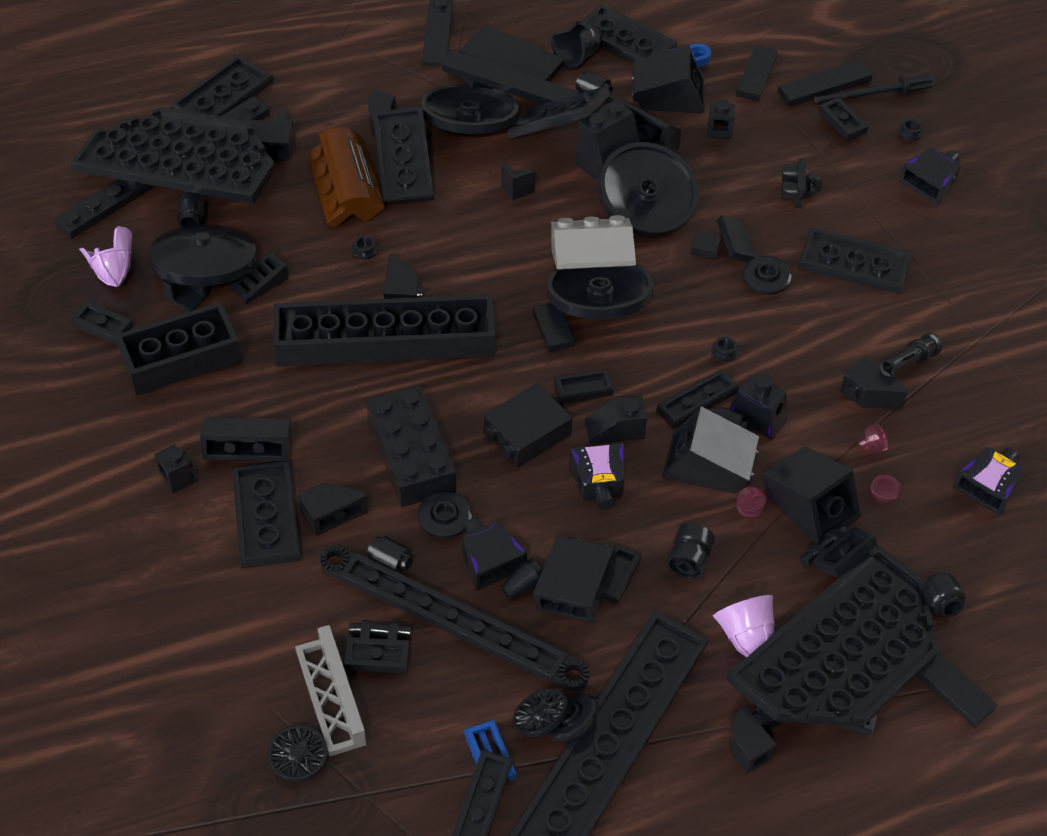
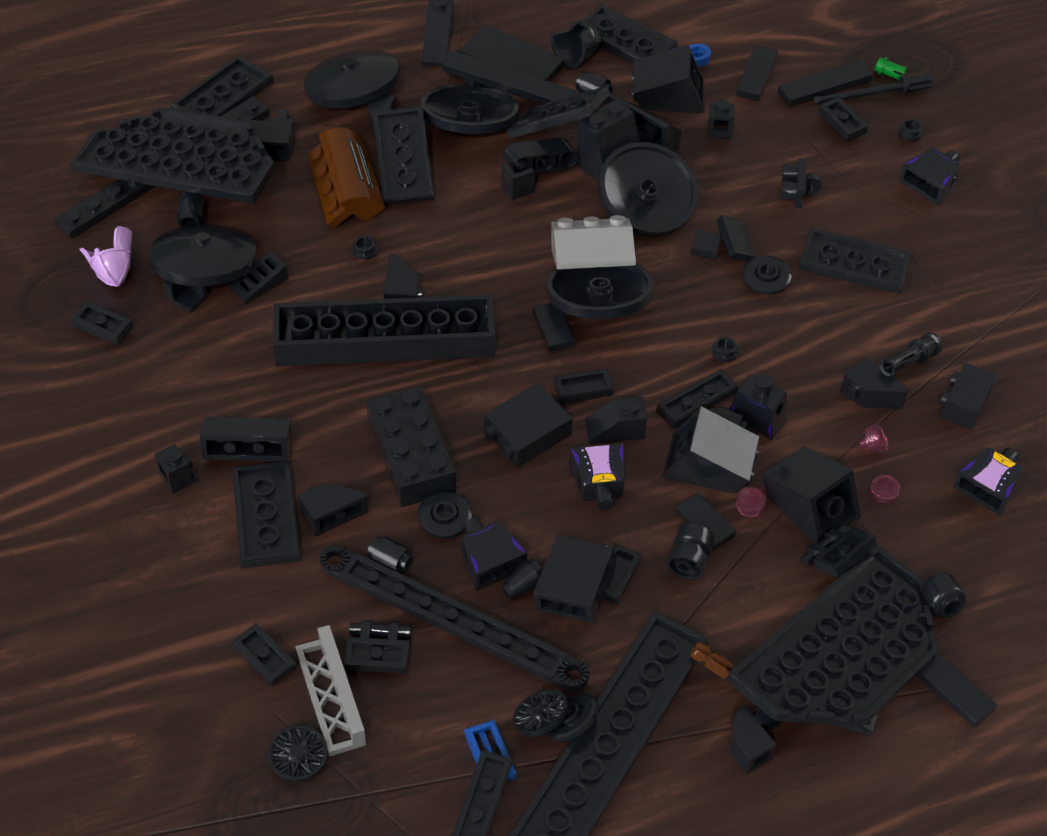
black brick [115,302,242,395] -> none
lavender helmet [713,595,775,657] -> none
none -> black plate [232,623,296,687]
none -> black dish [304,49,401,108]
none -> black beam [503,137,578,174]
none -> black tile [675,493,736,551]
none -> reddish brown axle [690,642,735,679]
none -> green pin [875,57,907,80]
none -> black brick [940,362,996,430]

